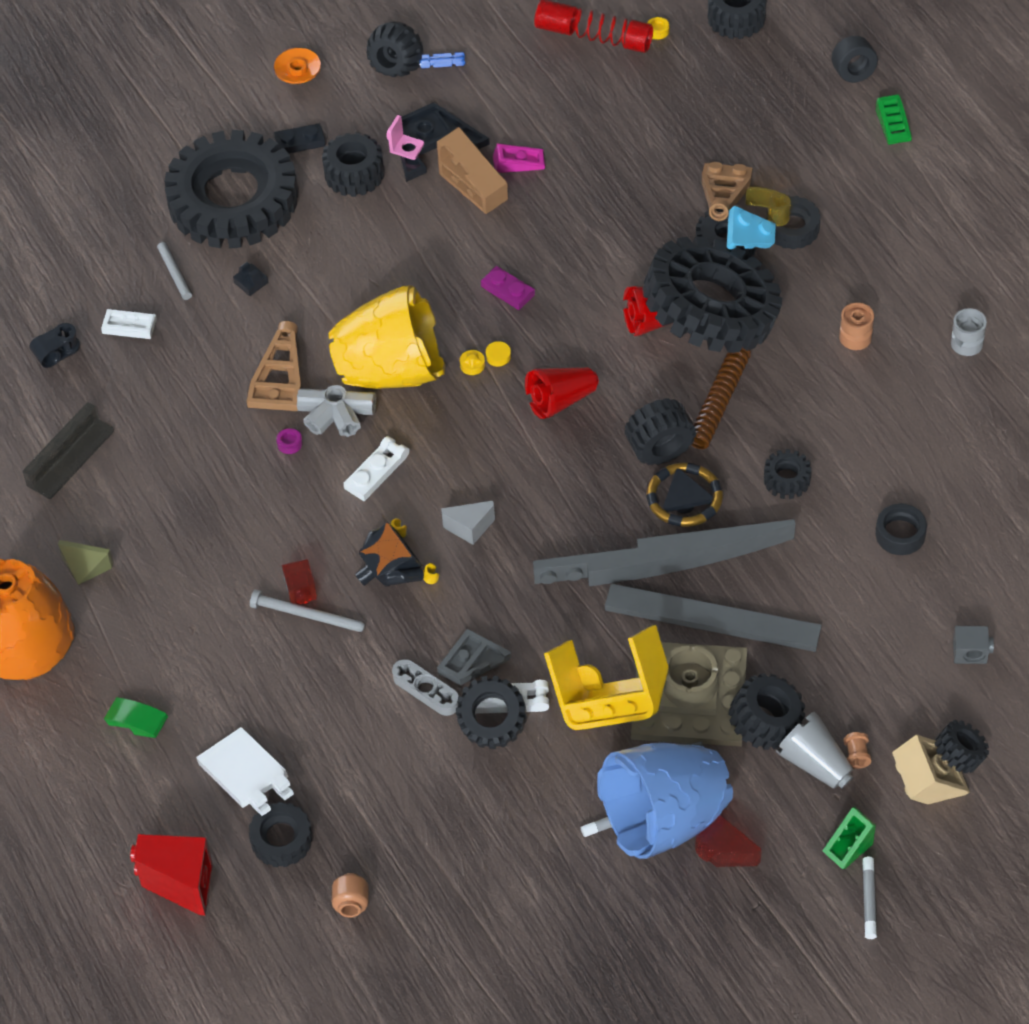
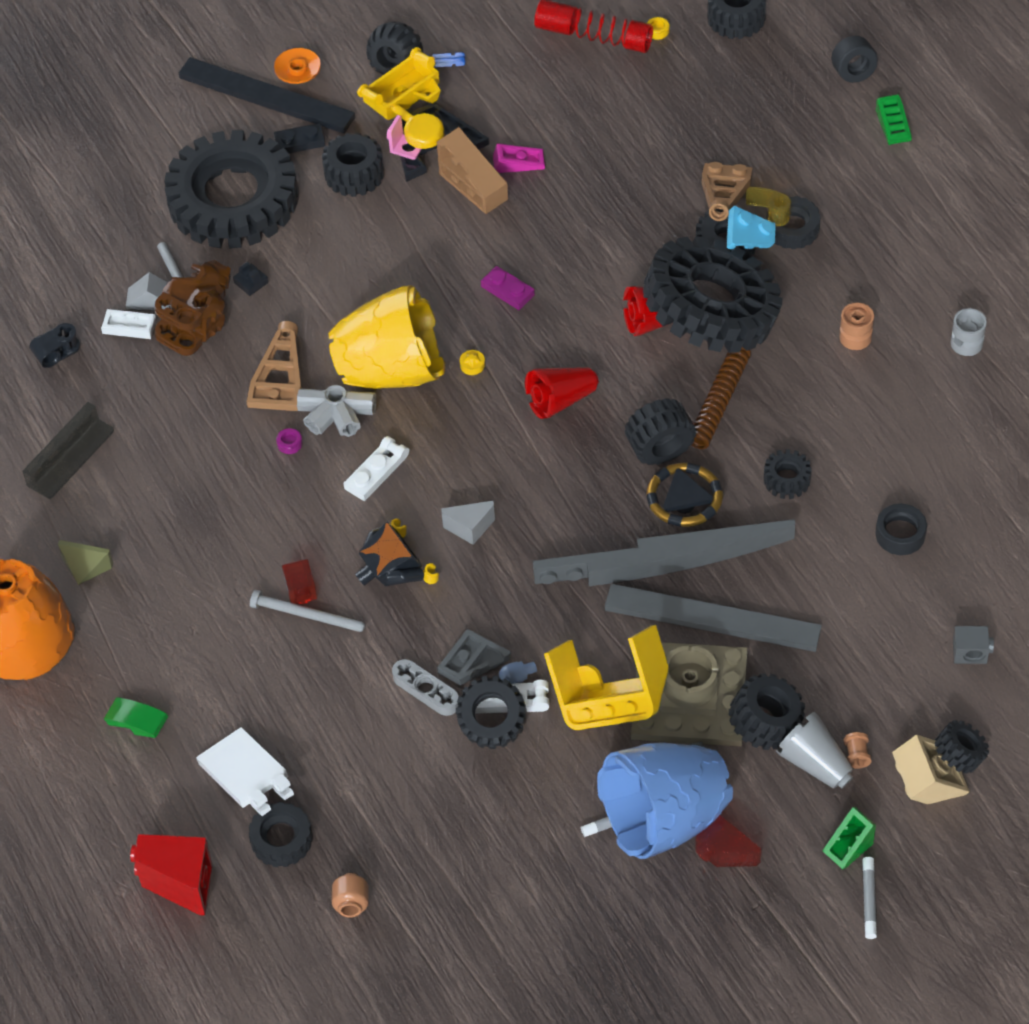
yellow tile [485,341,511,367] -> none
none -> light grey slope [126,272,171,310]
none -> reddish brown animal [155,260,231,356]
none -> black tile [178,57,355,134]
none -> yellow piece [357,47,445,149]
none -> sand blue cylinder [499,661,537,684]

